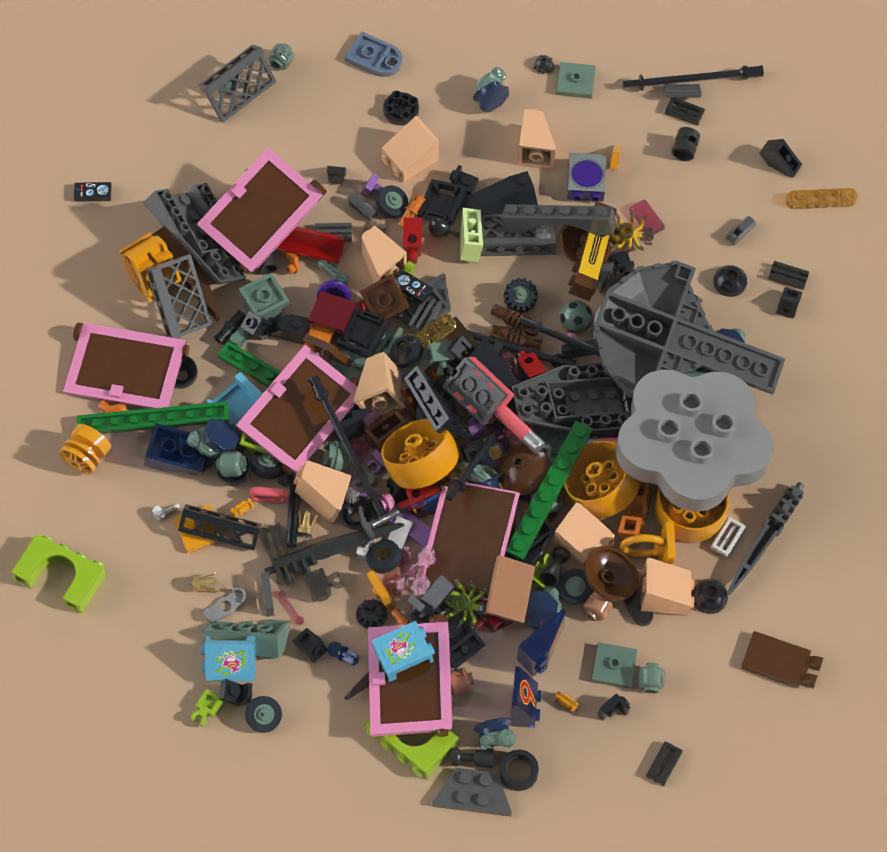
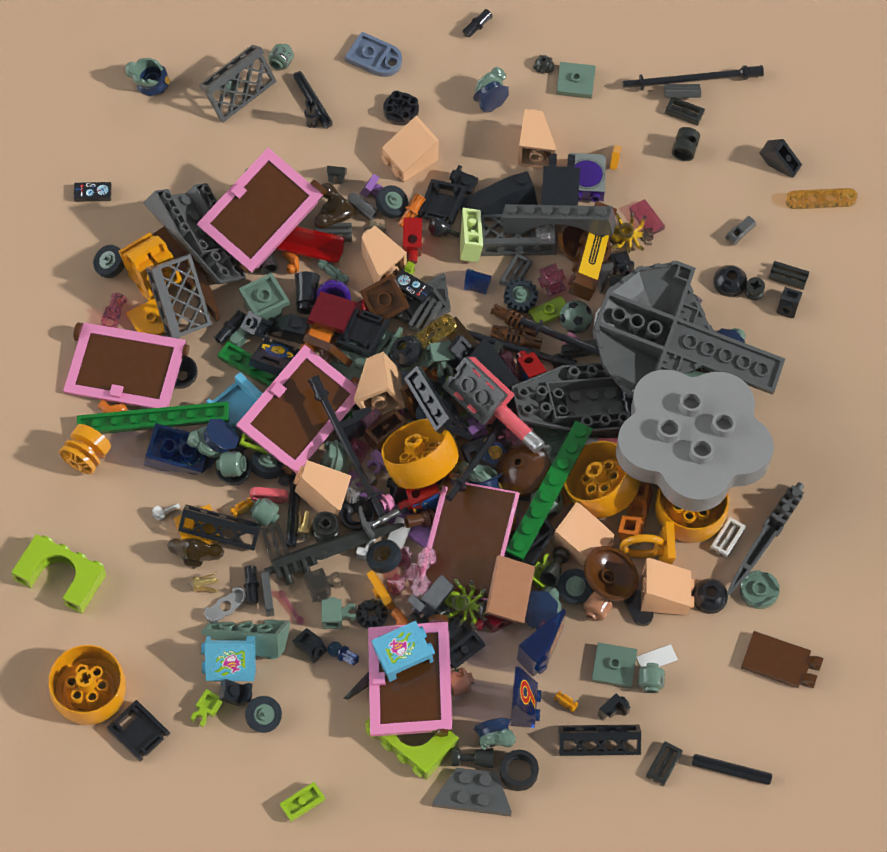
none -> light orange wheel [48,645,126,725]
none -> black wheel [93,245,125,278]
none -> clear pink connector [101,293,127,328]
none -> black container [107,700,170,762]
none -> piece [125,58,170,96]
none -> light orange plate [126,298,165,336]
none -> dark brown head [167,538,224,569]
none -> black axle [244,565,259,605]
none -> black container [249,337,300,376]
none -> sand green head [250,498,280,527]
none -> lime plate [280,782,326,822]
none -> black axle [293,71,333,129]
none -> black plant [294,271,320,315]
none -> black pin [304,98,319,128]
none -> pearl dark grey wheel [313,511,339,543]
none -> dark brown head [314,183,356,229]
none -> sand green brick [321,597,356,629]
none -> reddish brown hinge [404,508,436,528]
none -> black axle [462,9,493,38]
none -> clear blue tile [464,268,492,295]
none -> dark grey tile [499,253,533,287]
none -> lime plate [528,296,566,325]
none -> clear pink brick [538,263,566,296]
none -> black tile [541,153,580,206]
none -> black fence [558,724,641,756]
none -> white sticker [636,644,678,667]
none -> black axle [692,754,772,785]
none -> sand green tile [740,570,780,609]
none -> pearl dark grey wheel [745,277,765,301]

